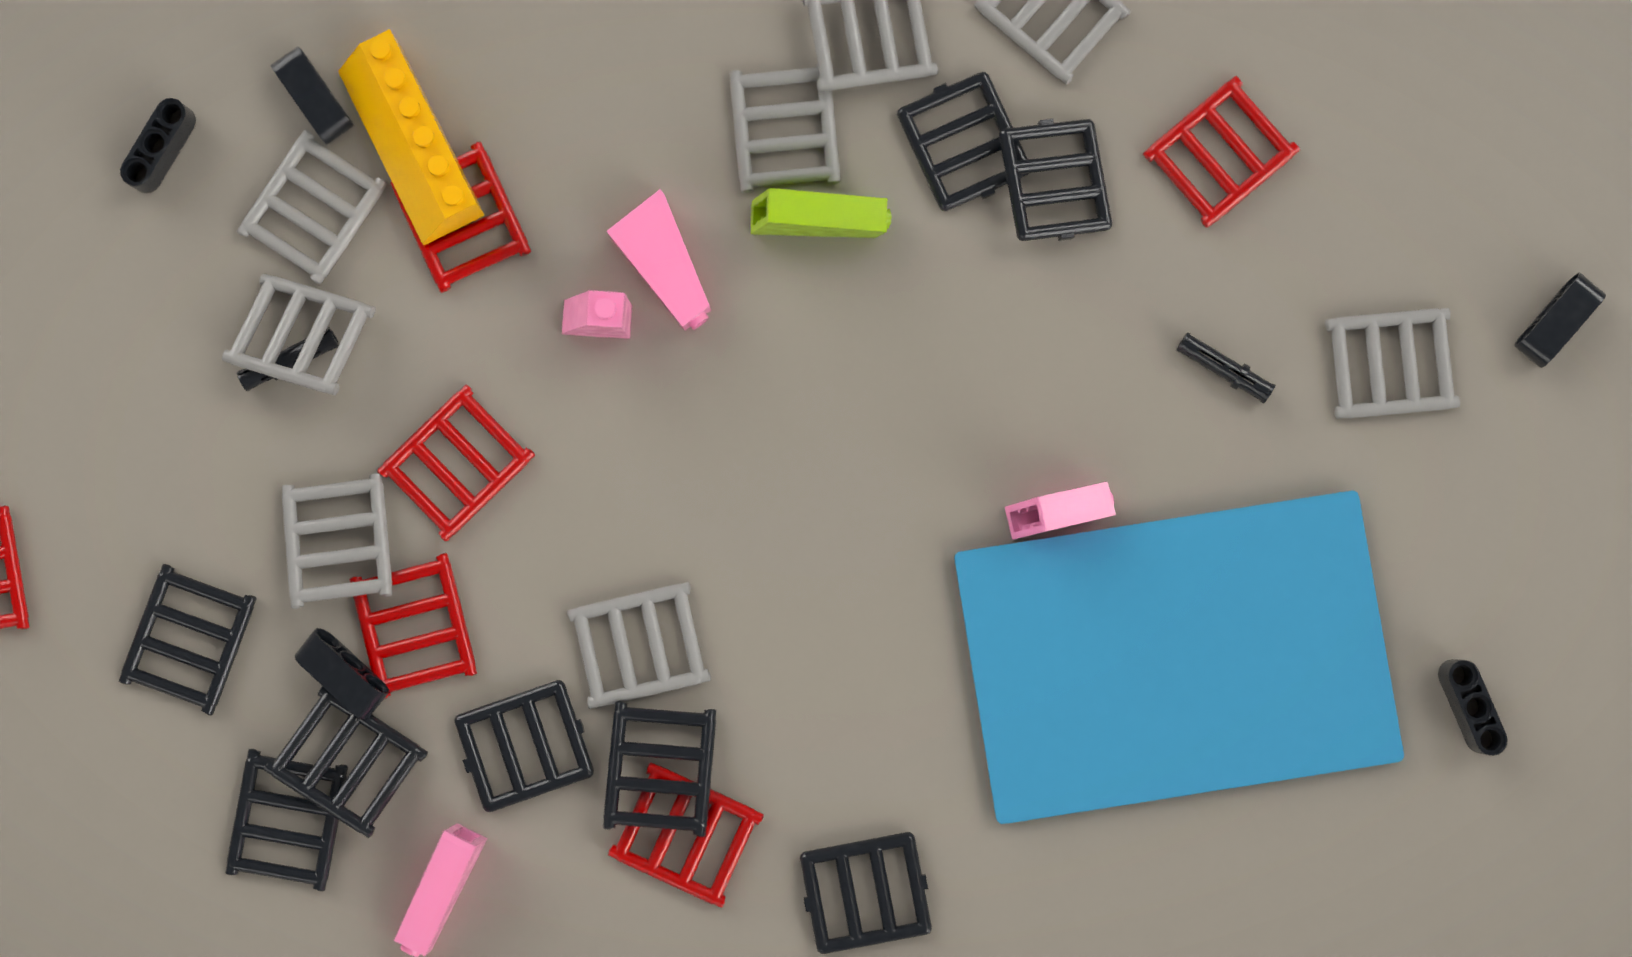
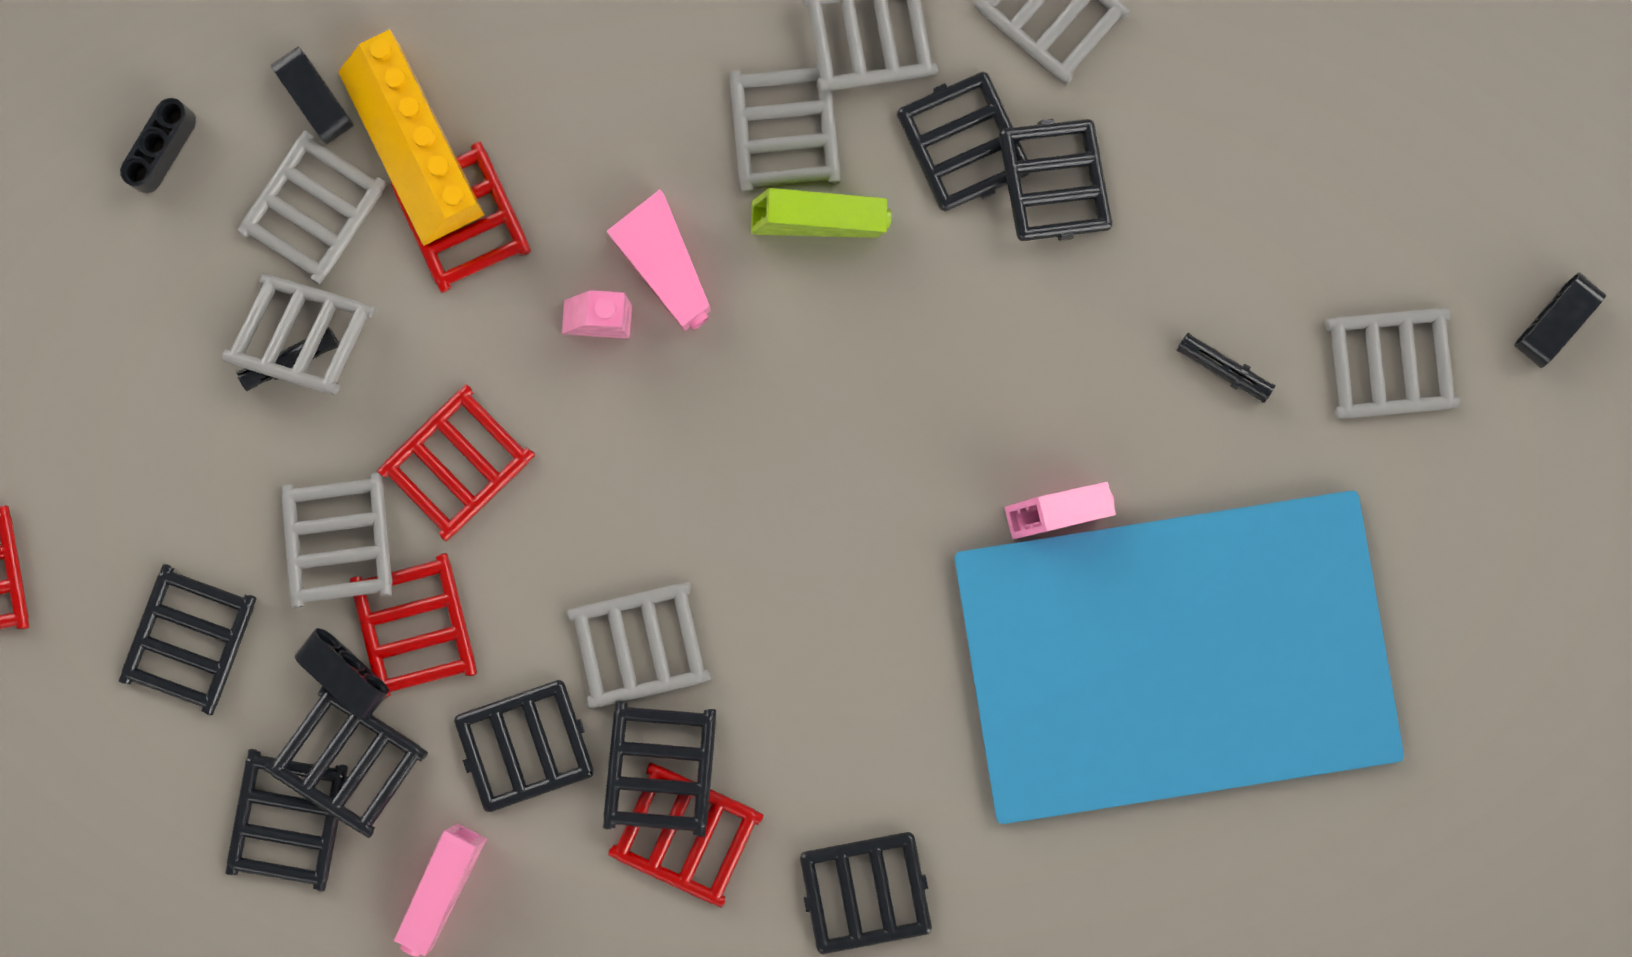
red bar [1143,76,1300,228] -> none
black beam [1438,659,1508,756] -> none

